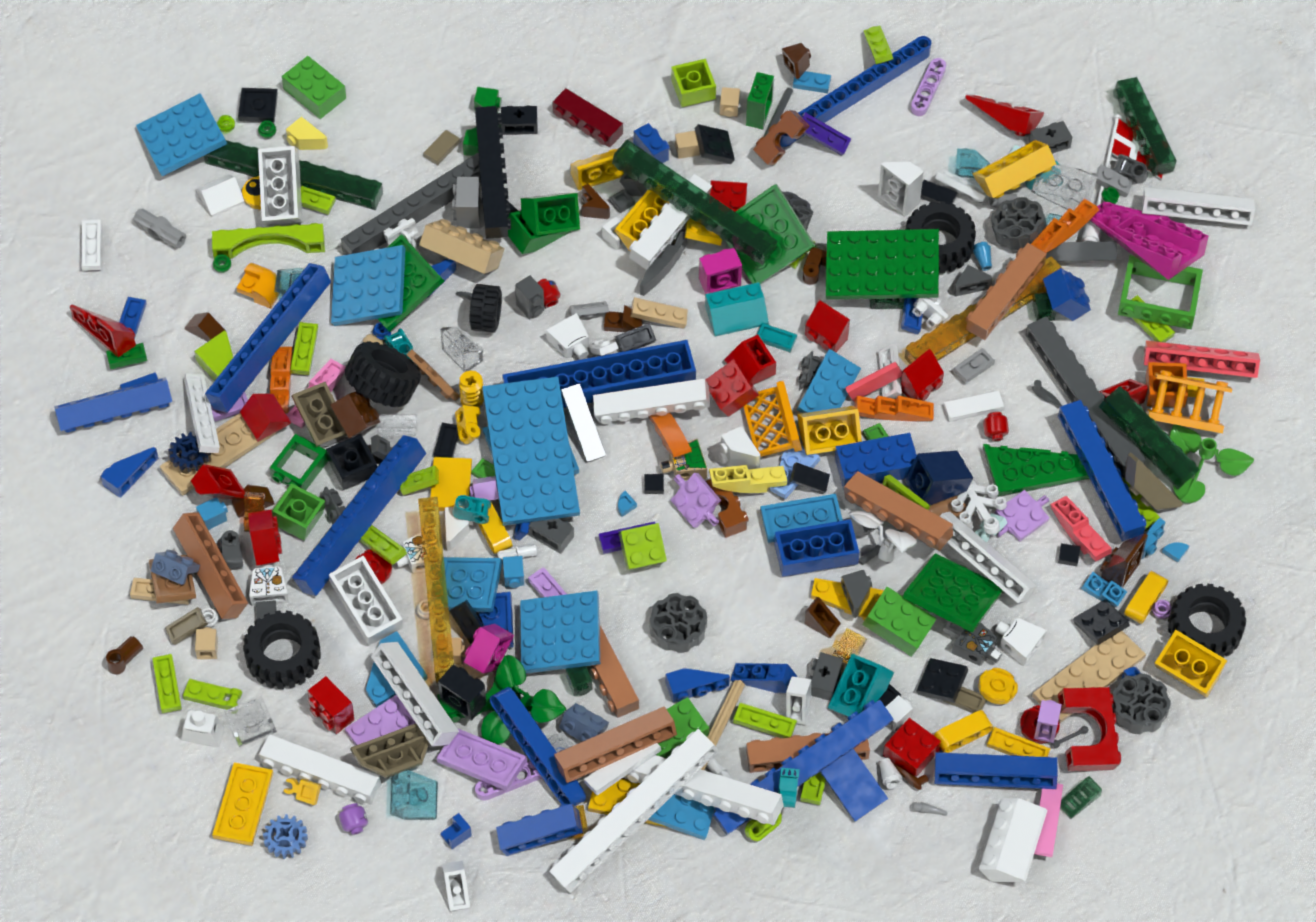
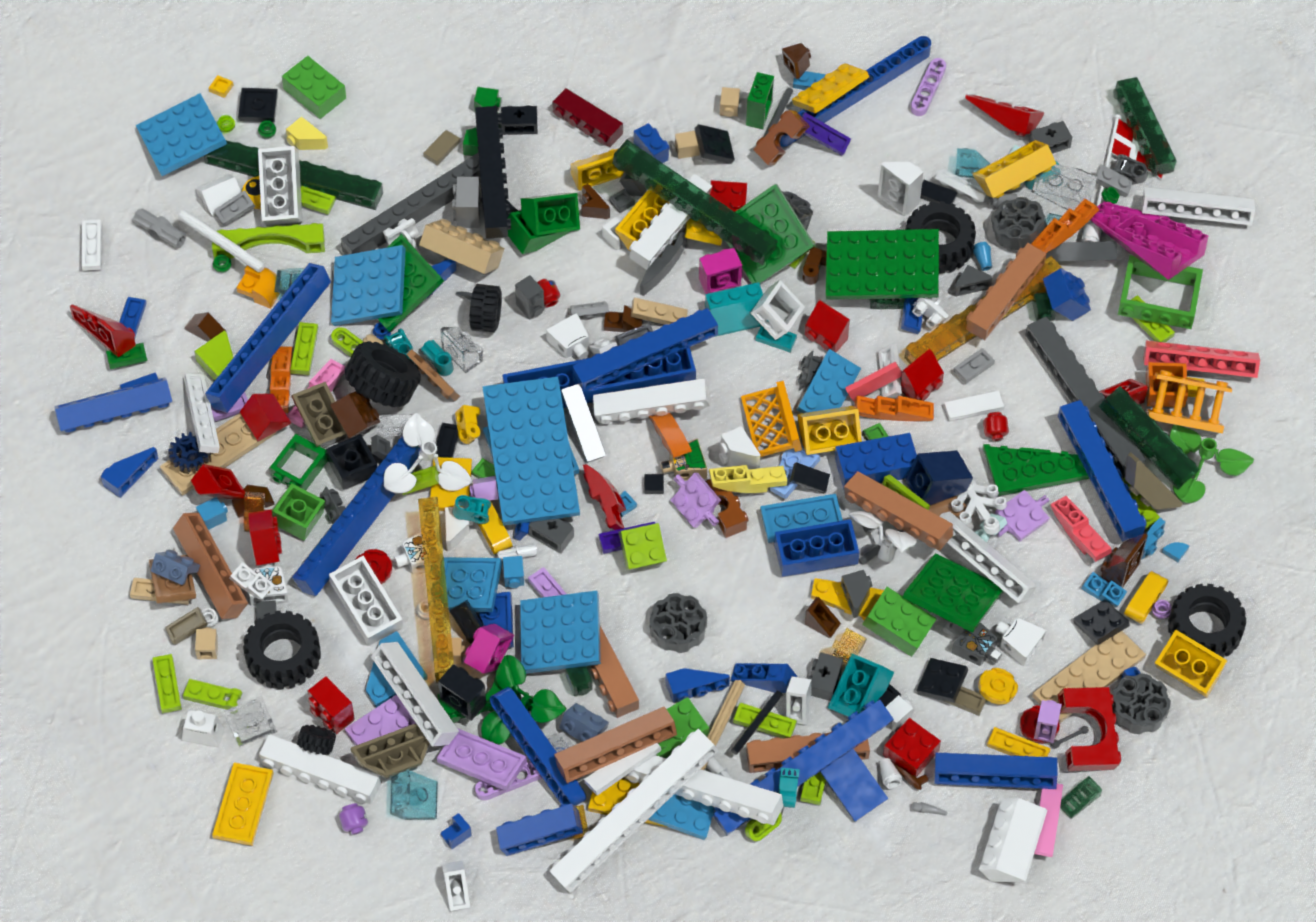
reddish brown piece [106,636,143,675] -> none
dark grey piece [221,530,243,569] -> none
medium blue gear [263,814,308,859] -> none
yellow plate [284,778,321,805] -> none
lime tile [359,525,407,565] -> none
yellow piece [459,370,484,407] -> none
lime brick [671,58,716,107] -> none
red brick [705,359,759,417] -> none
red slope [724,334,777,385] -> none
lime plate [863,25,893,64] -> none
yellow beam [934,710,994,753] -> none
dark grey bar [1031,380,1062,407] -> none
black tile [1058,543,1080,566] -> none
none -> white axle [178,210,265,272]
none -> yellow tile [209,75,234,98]
none -> light grey plate [214,190,256,226]
none -> white slope [229,562,274,600]
none -> black tyre [297,725,336,755]
none -> lime plate [331,327,363,357]
none -> white plant [384,413,472,493]
none -> teal piece [421,340,454,376]
none -> blue brick [572,308,718,393]
none -> red slope [583,464,626,530]
none -> black bar [731,690,783,755]
none -> white window [751,280,805,340]
none -> yellow plate [792,63,869,114]

